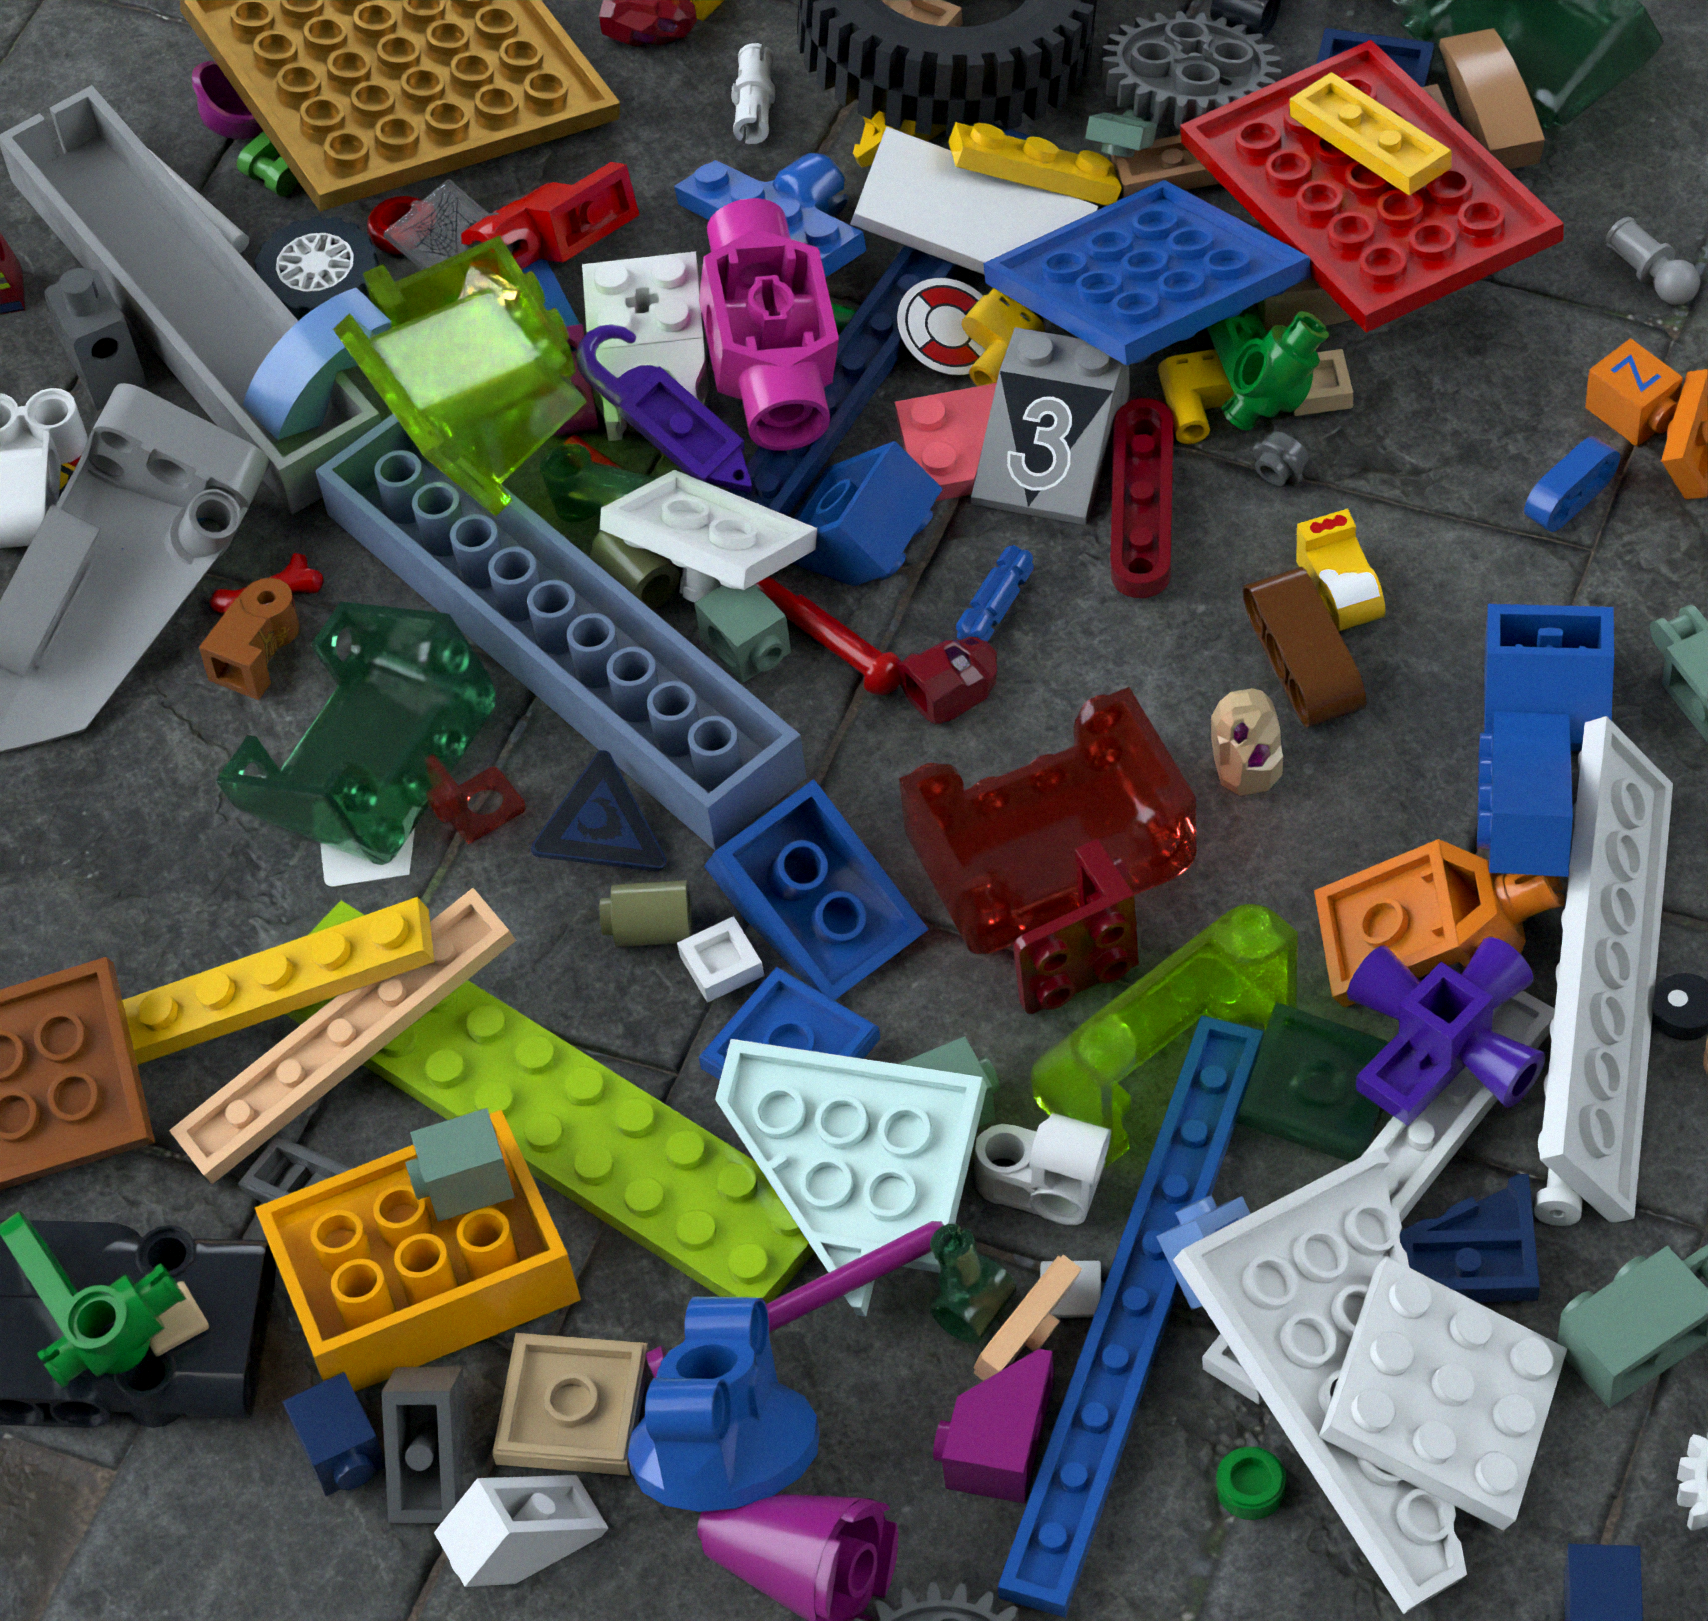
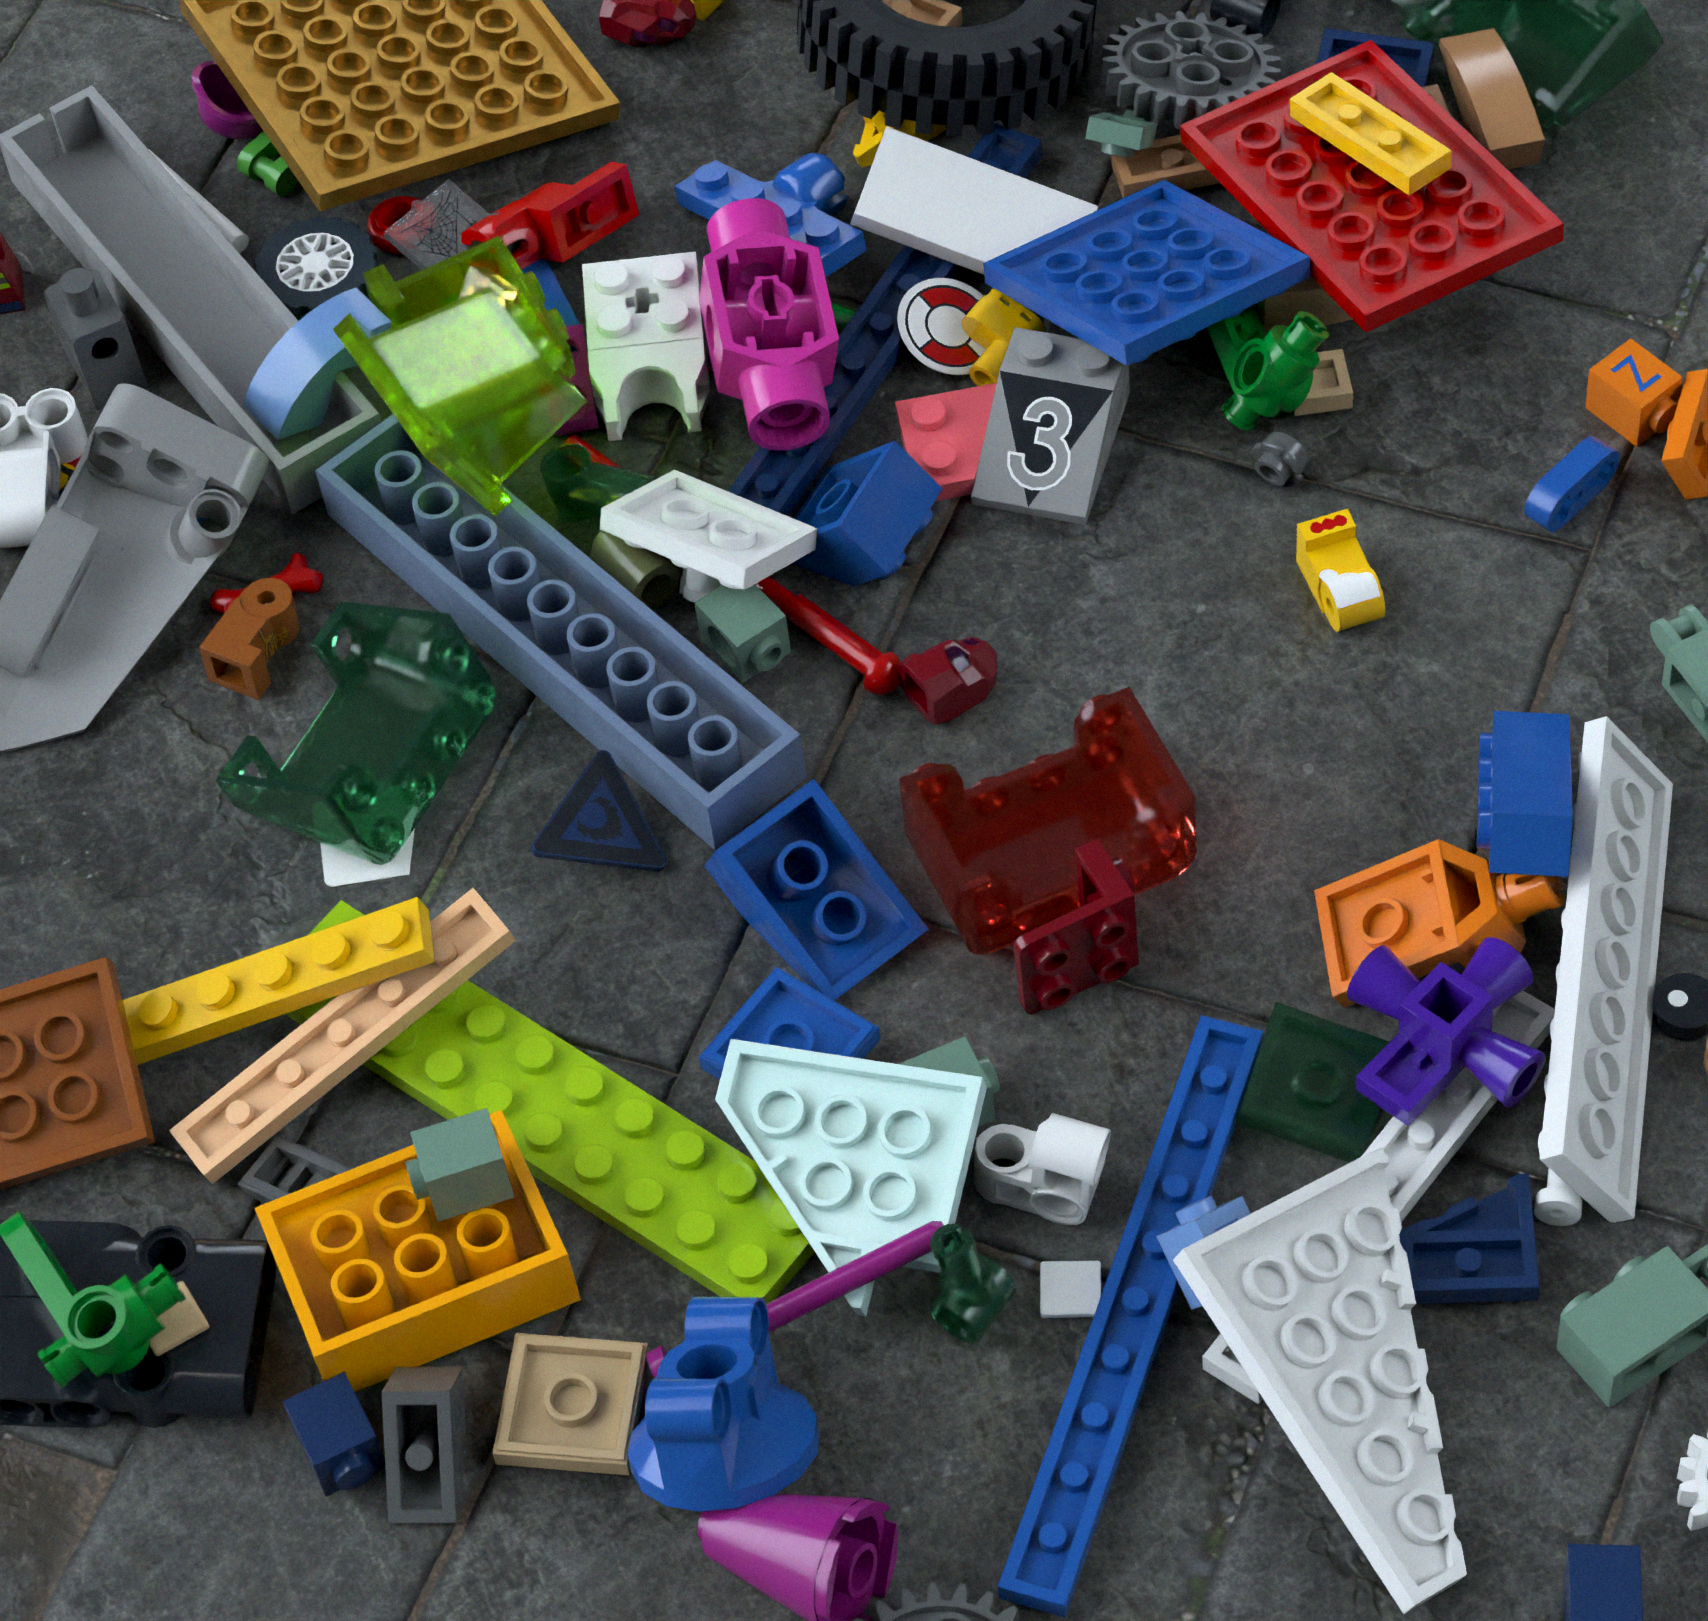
clear red bracket [425,754,526,845] -> none
white slope [434,1475,608,1587] -> none
dark purple plate [576,324,752,492] -> none
olive brick [599,880,693,948] -> none
white plate [677,916,764,1003] -> none
white pin [731,43,775,144] -> none
magenta slope [933,1349,1055,1504] -> none
yellow plate [948,122,1122,206] -> none
blue axle [956,545,1034,642] -> none
light nougat plate [973,1254,1082,1381] -> none
clear neon green windscreen [1031,904,1298,1168] -> none
dark red plate [1110,398,1174,598] -> none
yellow piece [1157,350,1234,444] -> none
tan rock [1211,688,1283,796] -> none
green tile [1216,1446,1286,1520] -> none
reddish brown beam [1242,567,1367,728] -> none
white plate [1319,1256,1567,1531] -> none
blue slope [1484,604,1614,751] -> none
light grey pin [1605,217,1701,305] -> none

